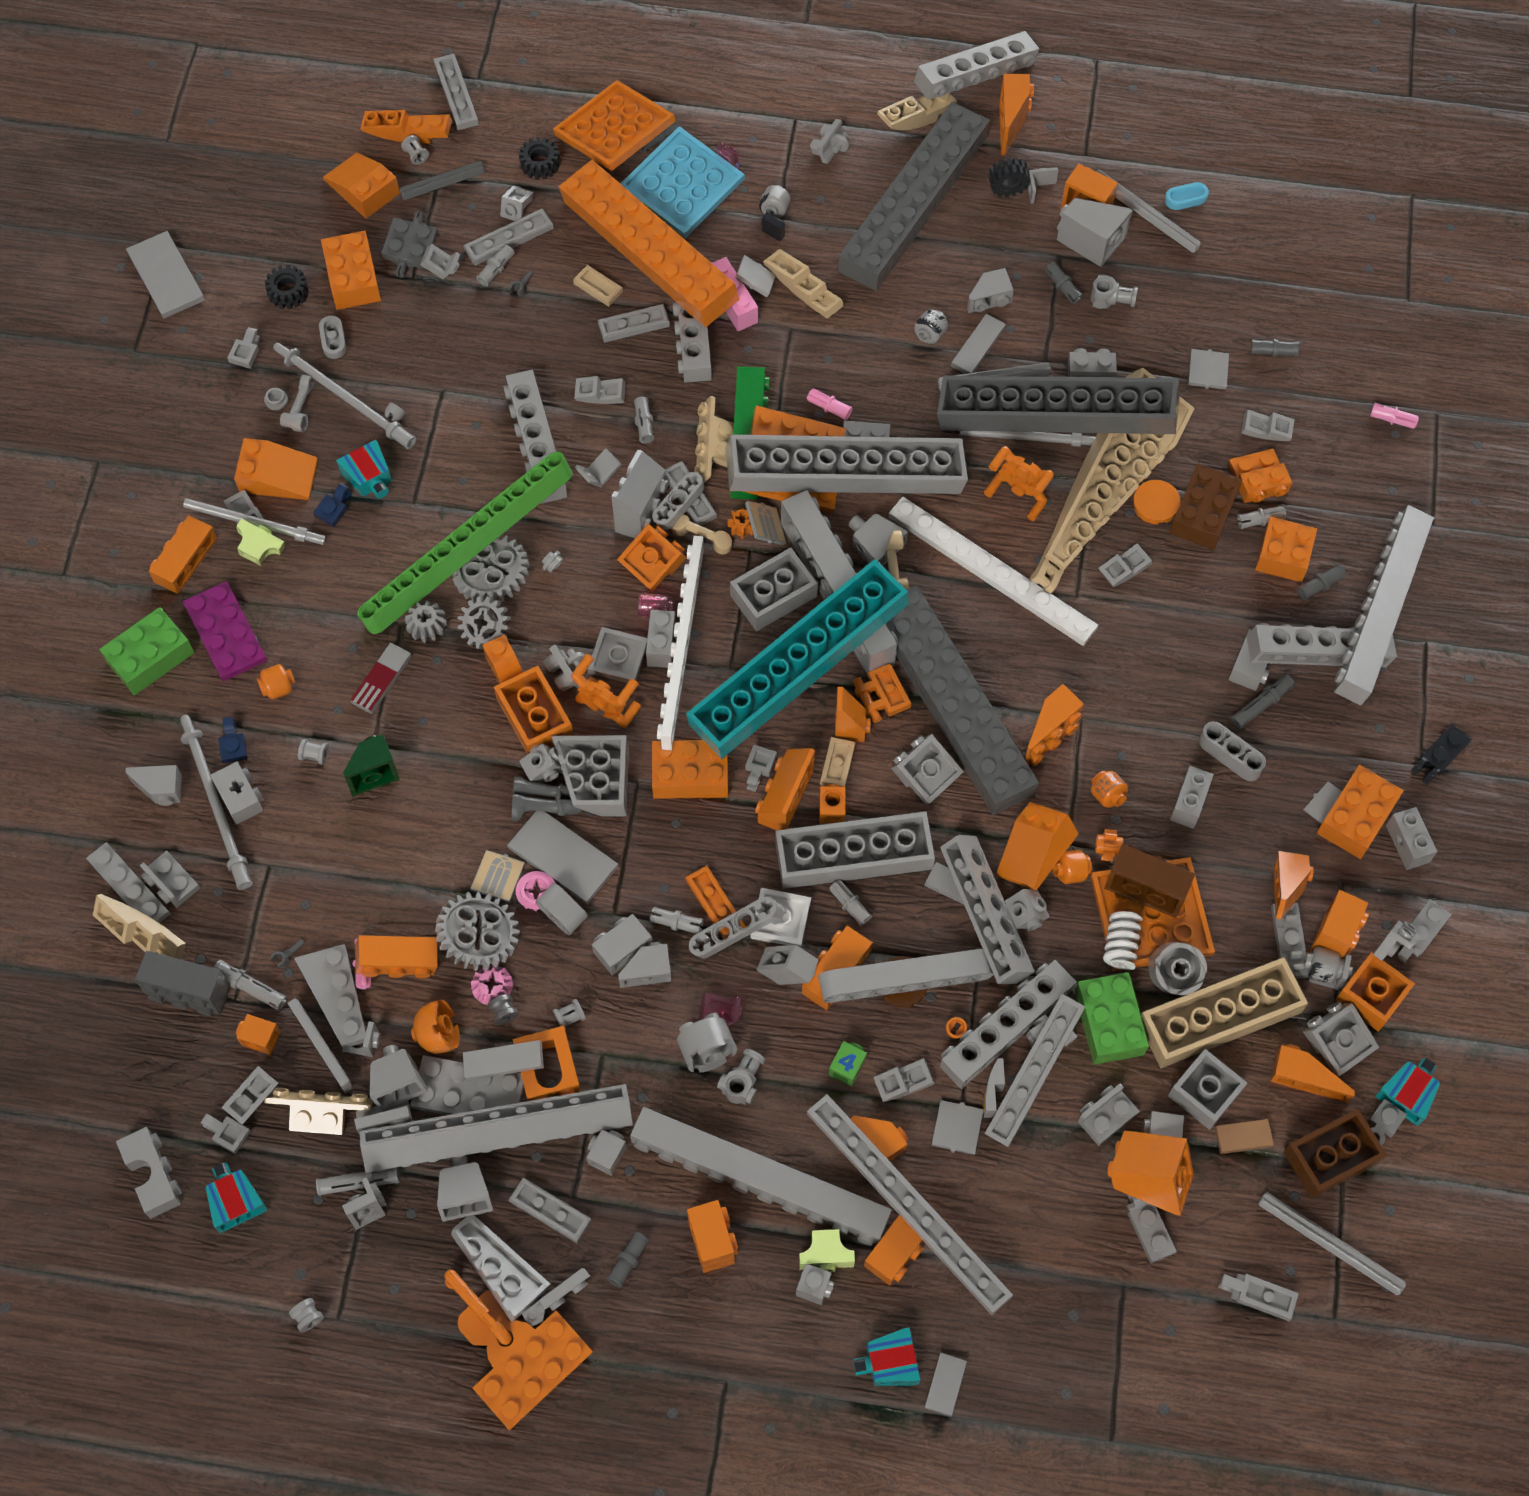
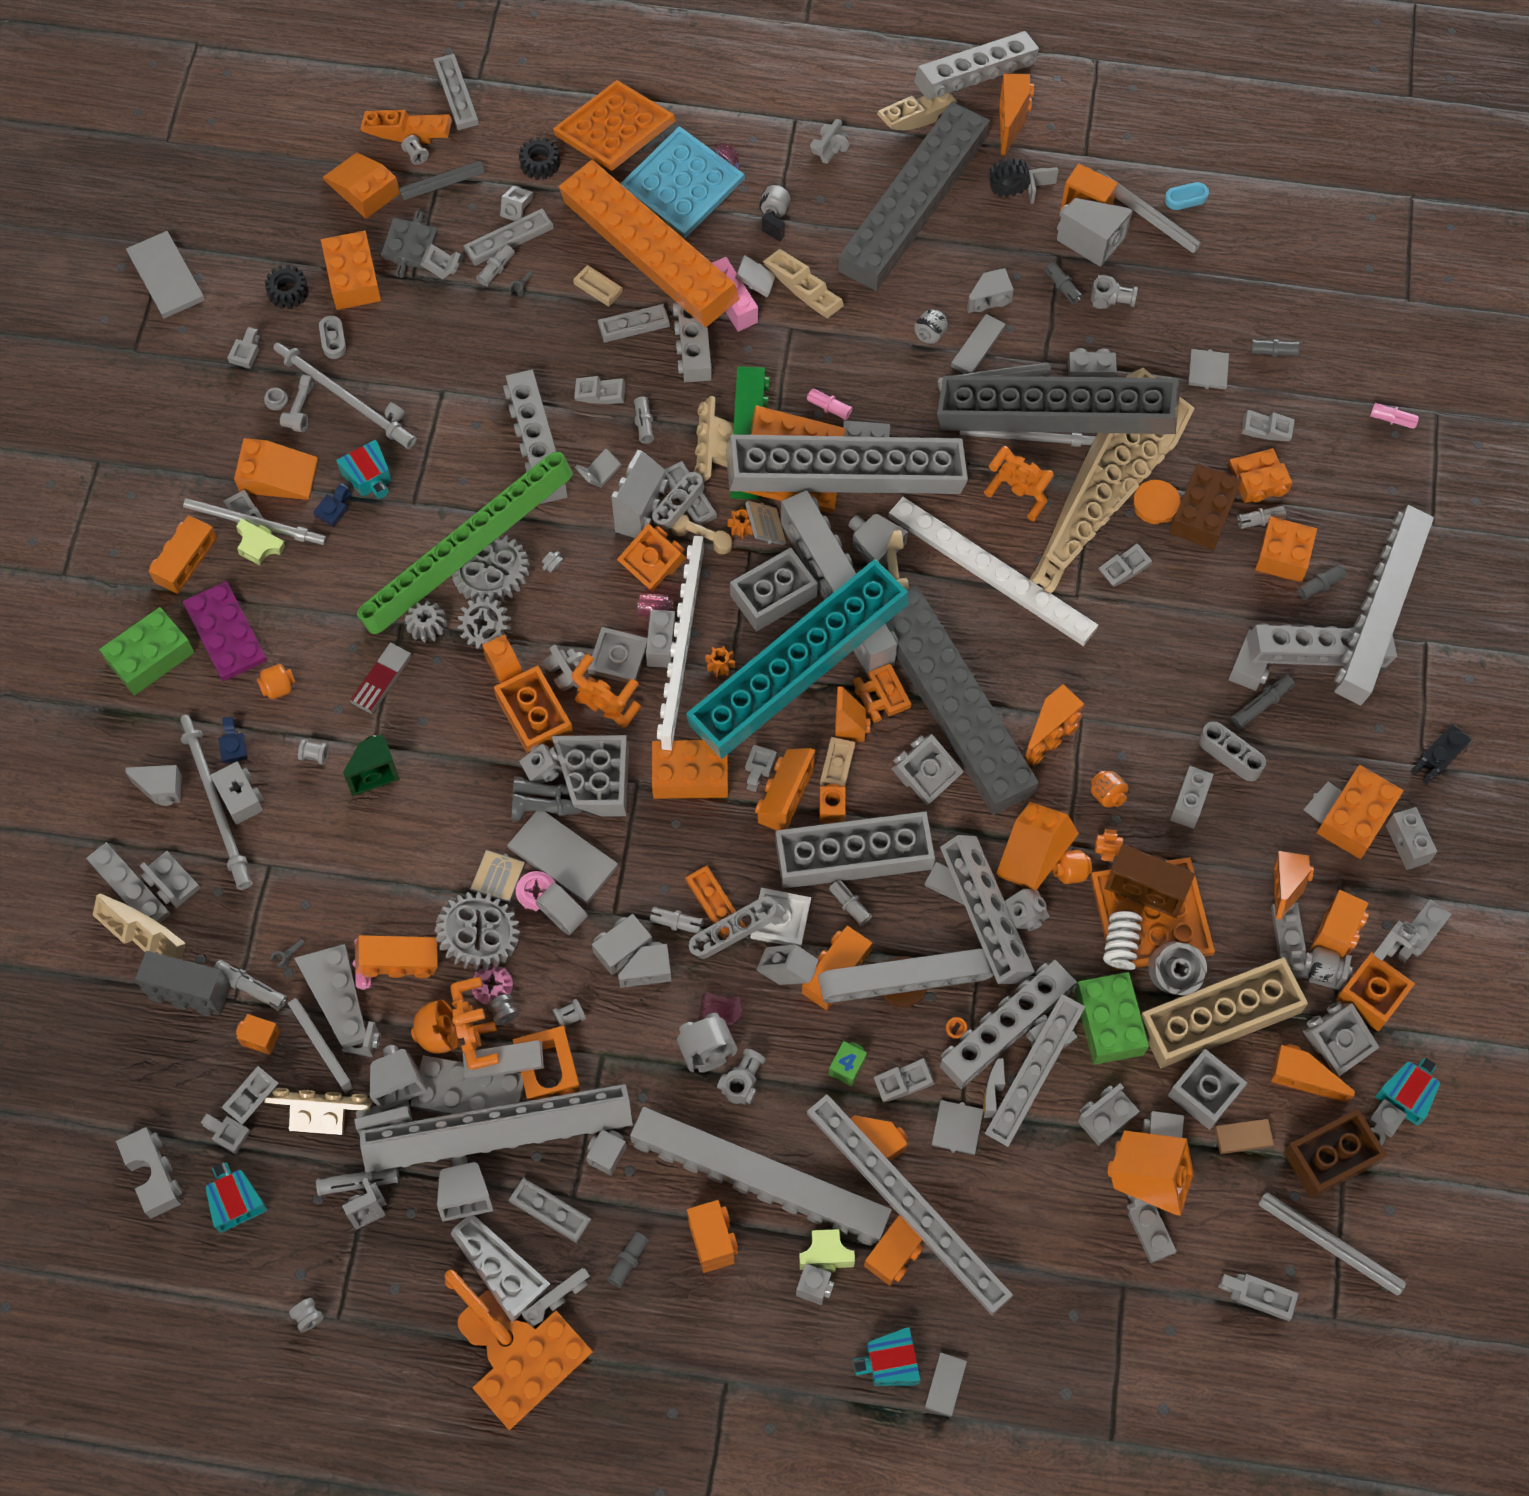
none -> orange plate [450,976,500,1070]
none -> orange gear [705,646,735,678]

